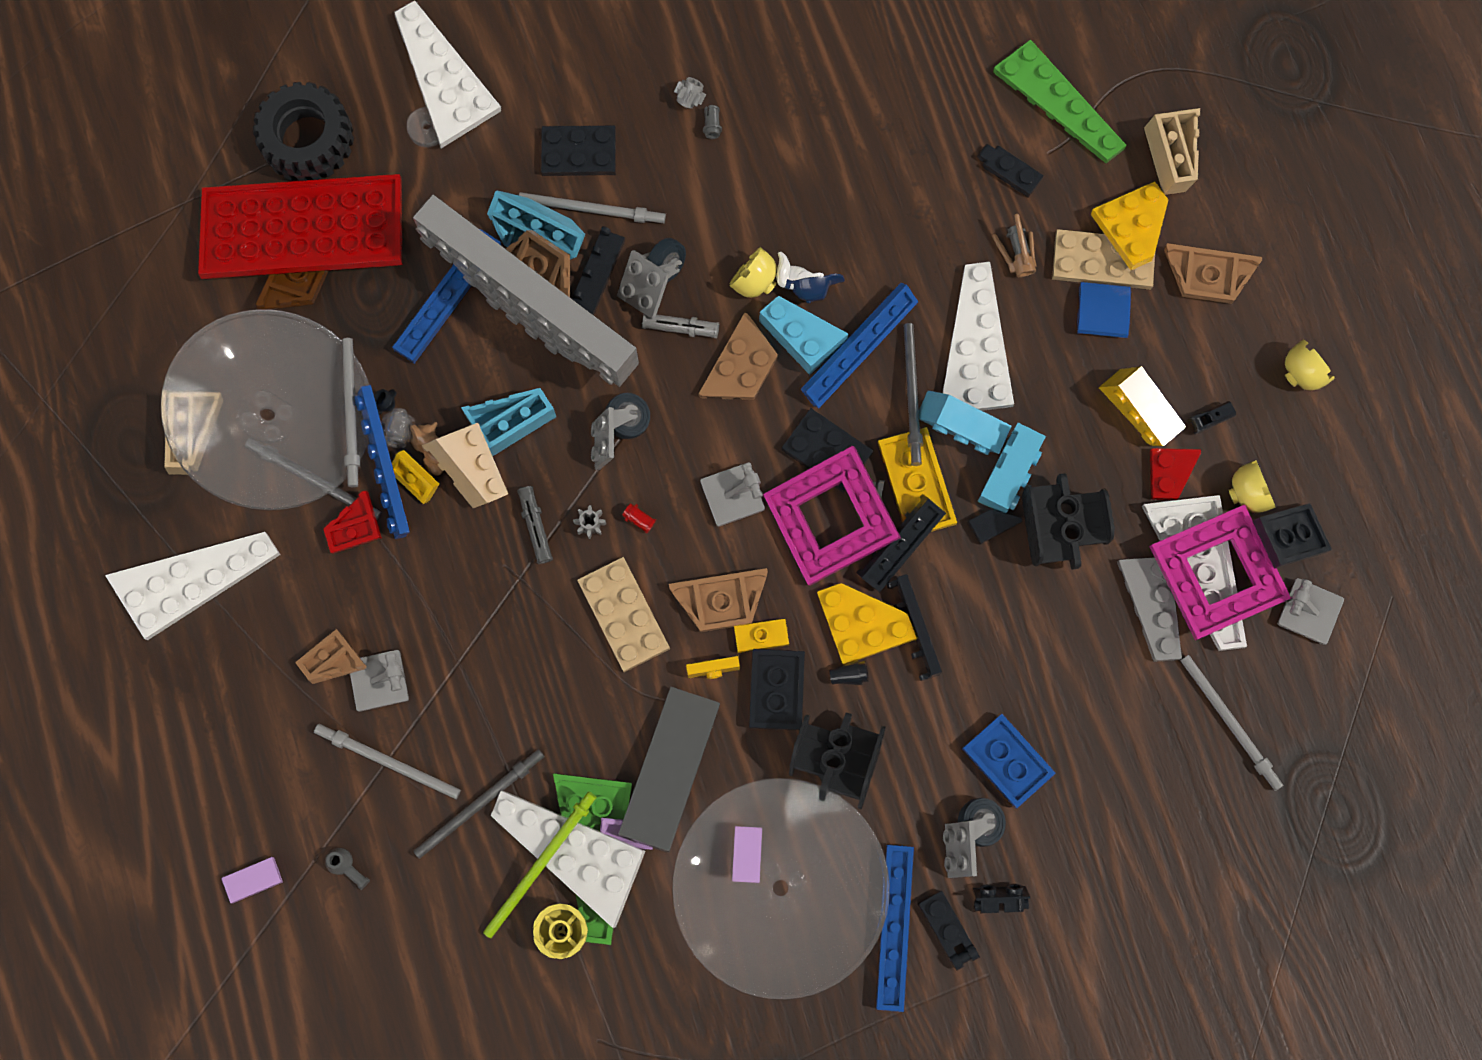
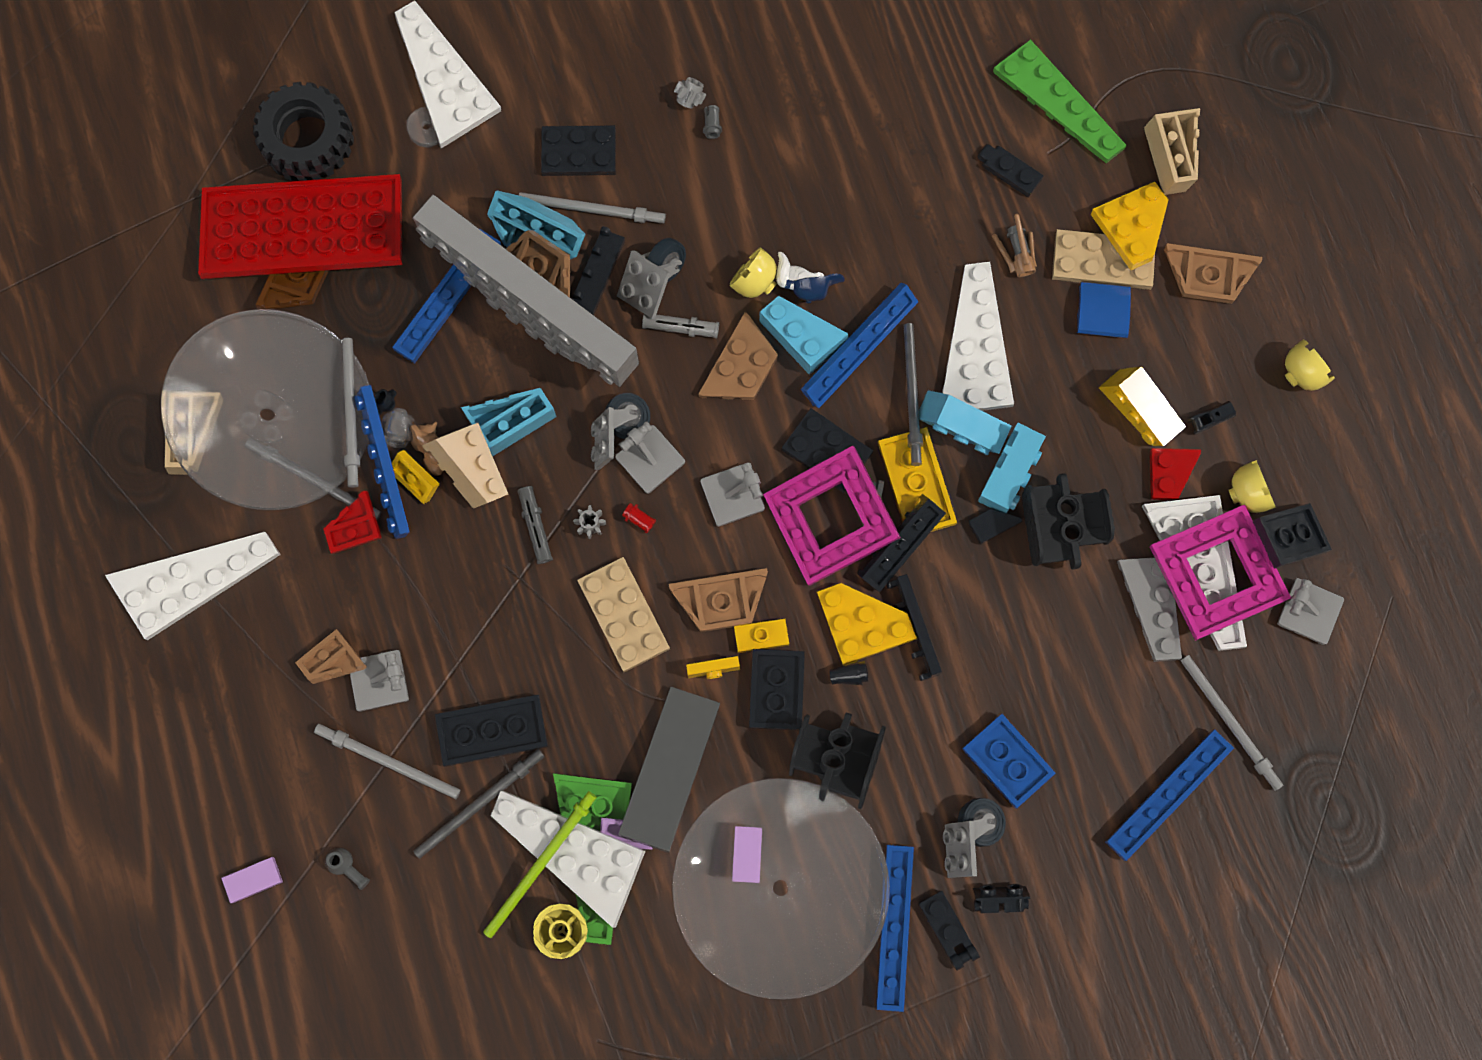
none -> black plate [435,694,548,767]
none -> light grey plate [615,422,685,494]
none -> blue plate [1105,729,1234,861]

